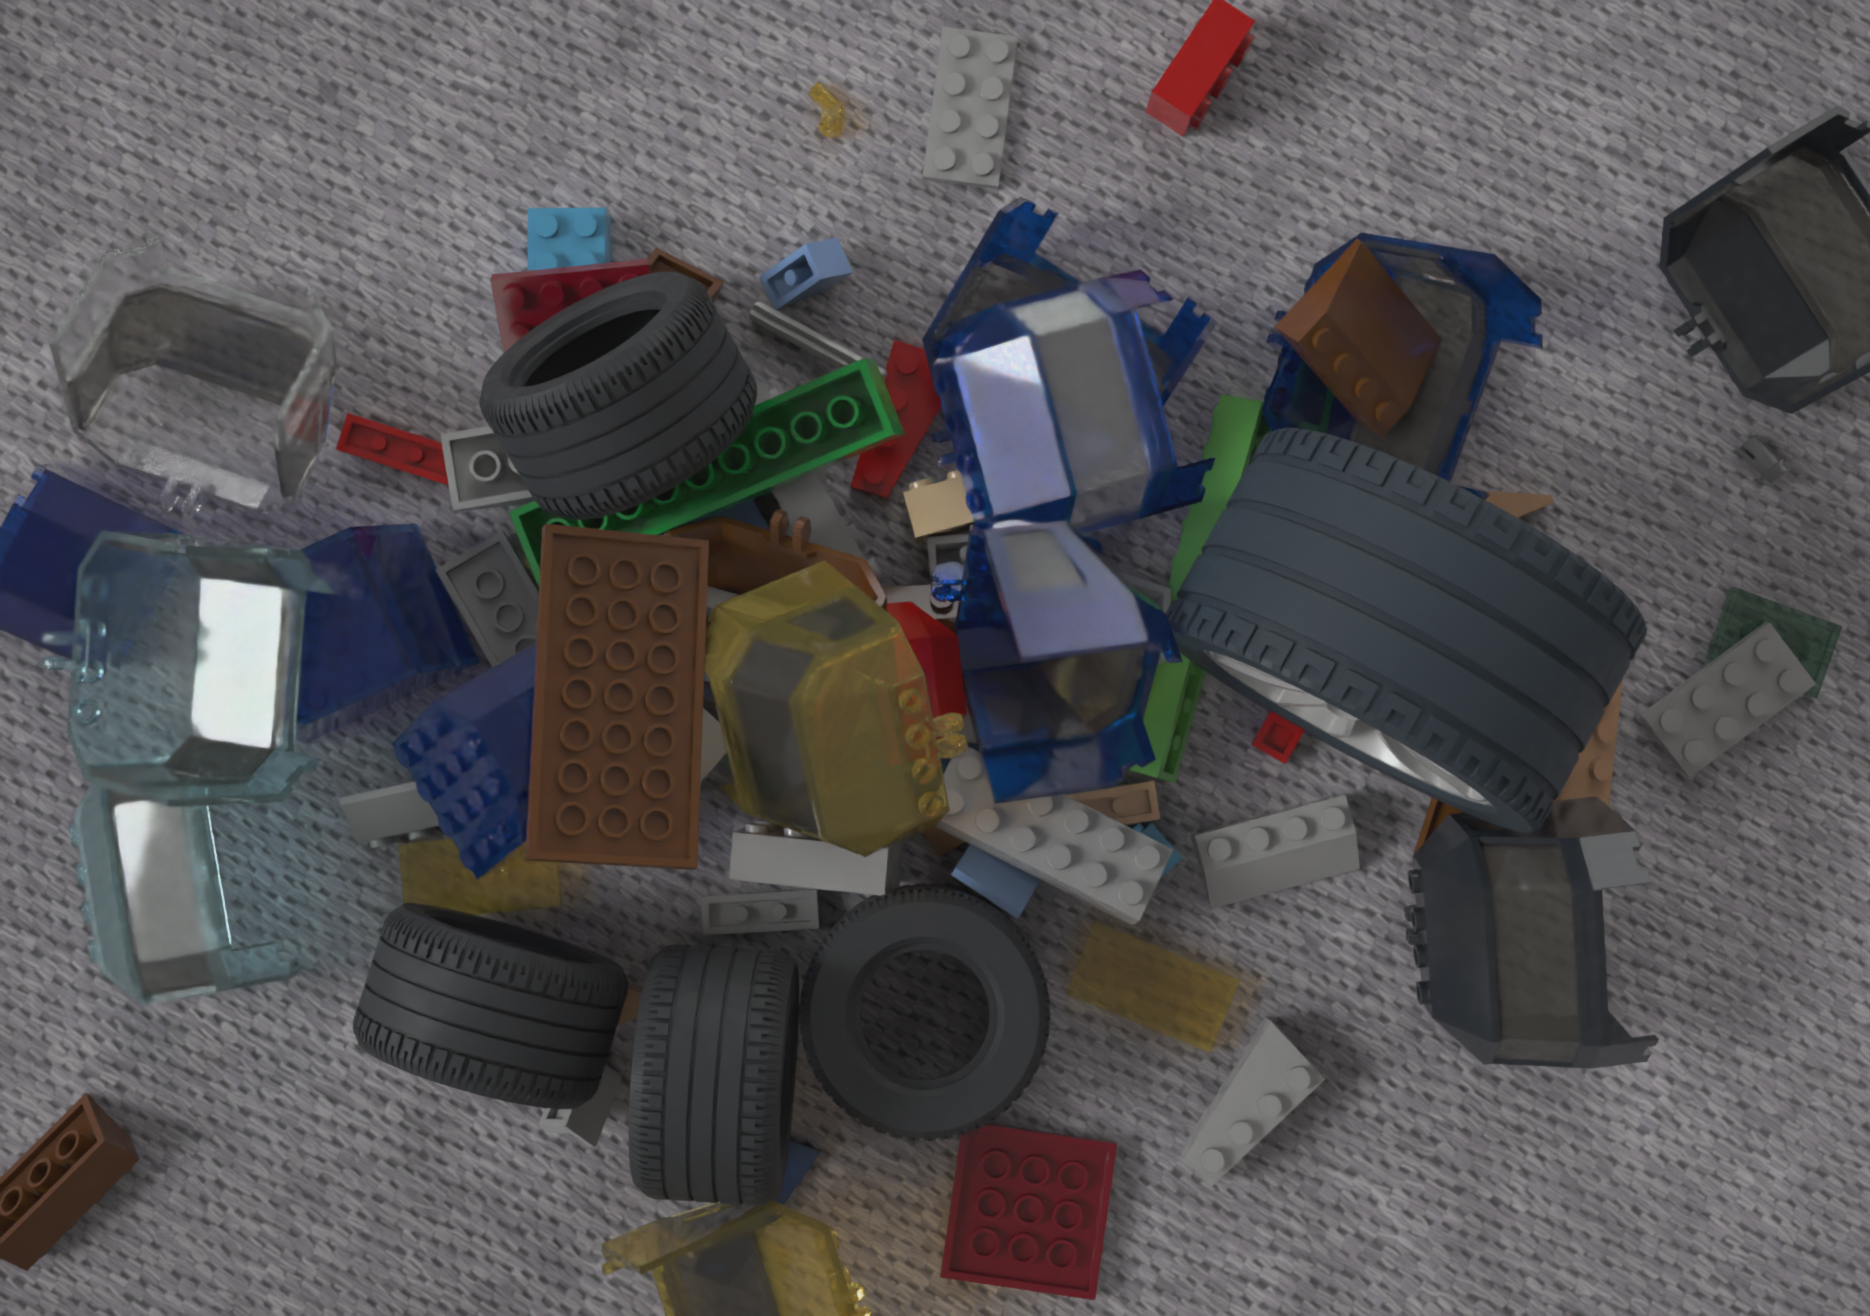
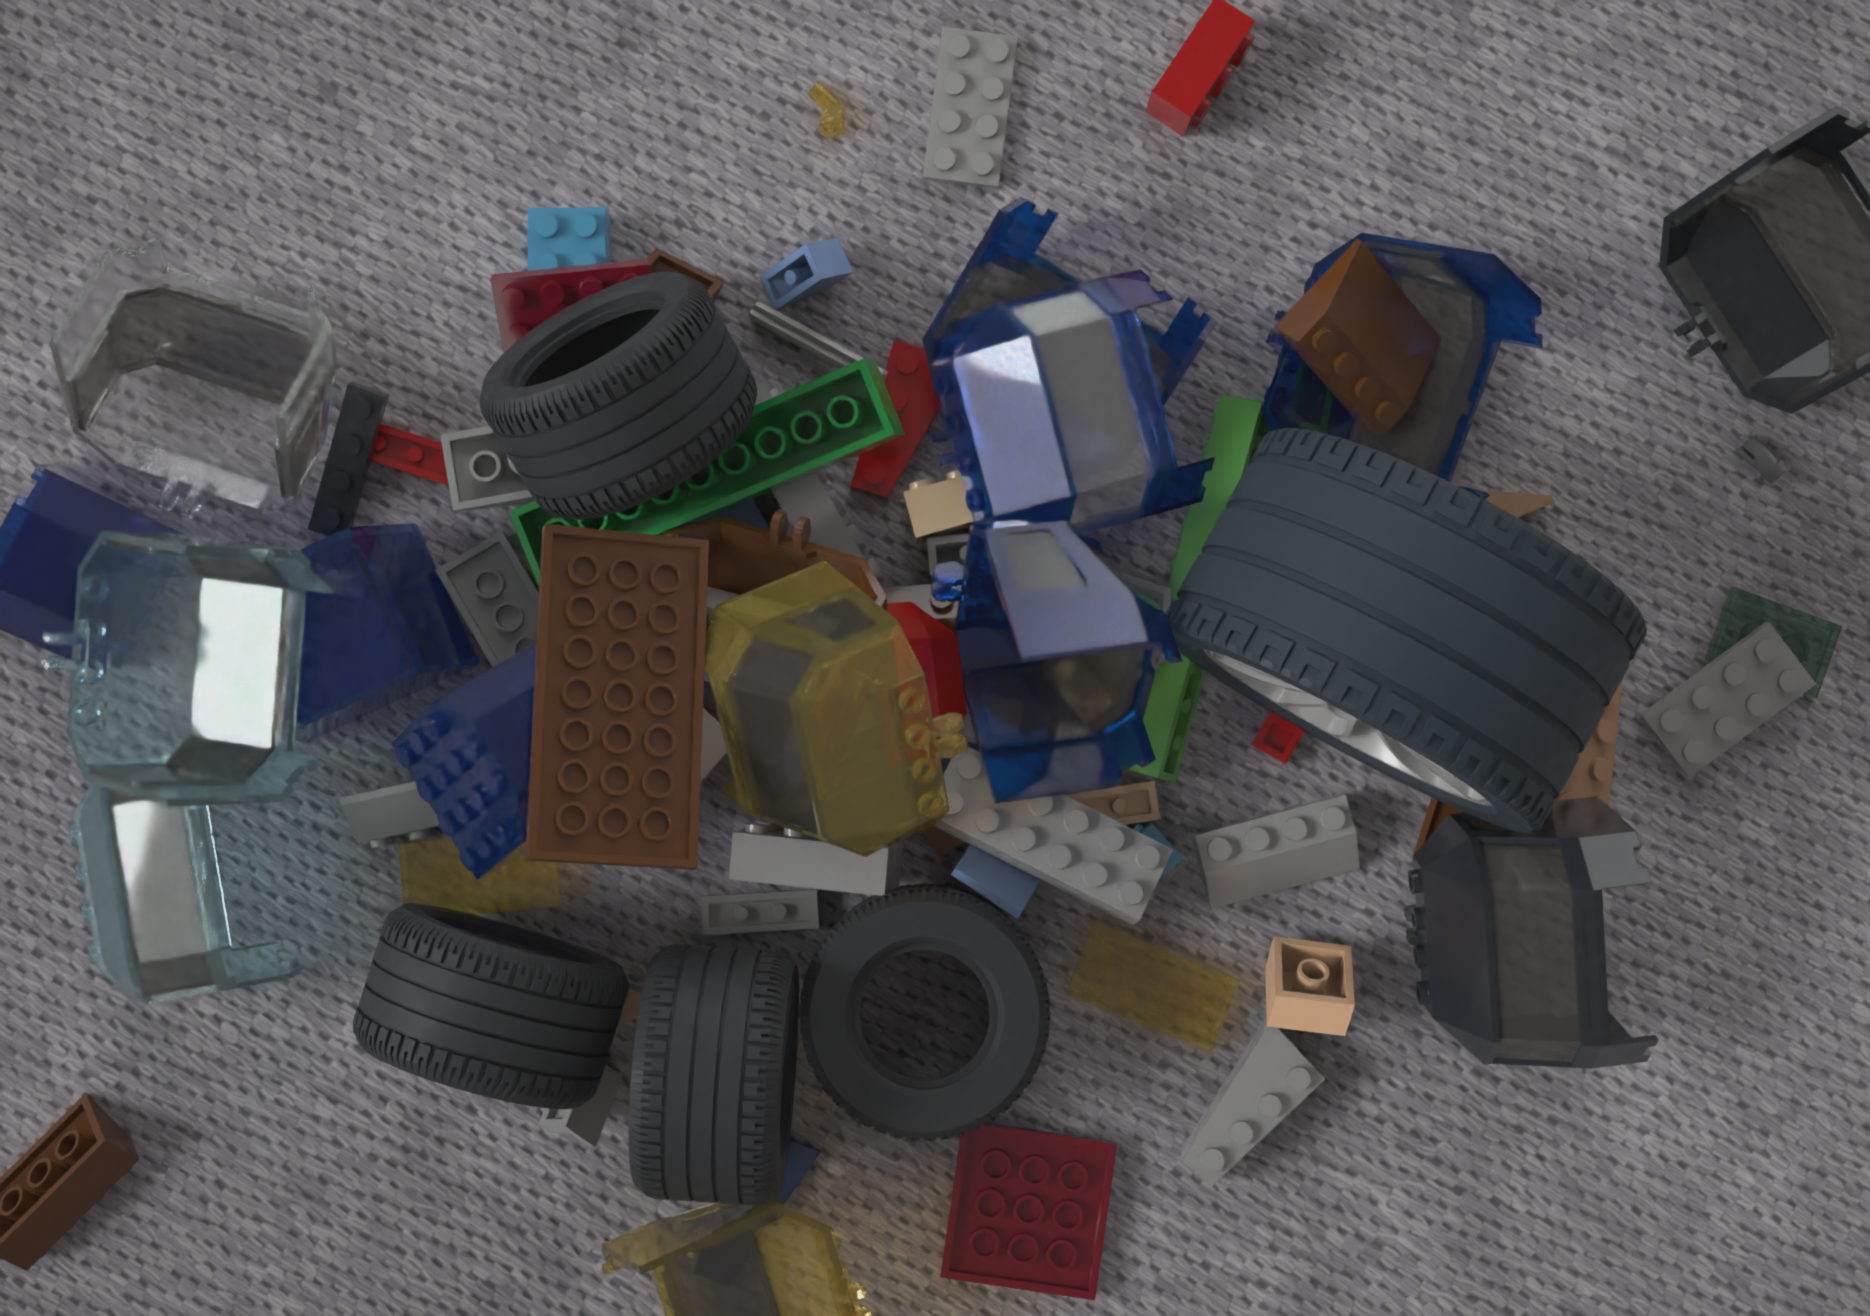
none -> black plate [308,382,389,542]
none -> light nougat brick [1265,936,1355,1036]

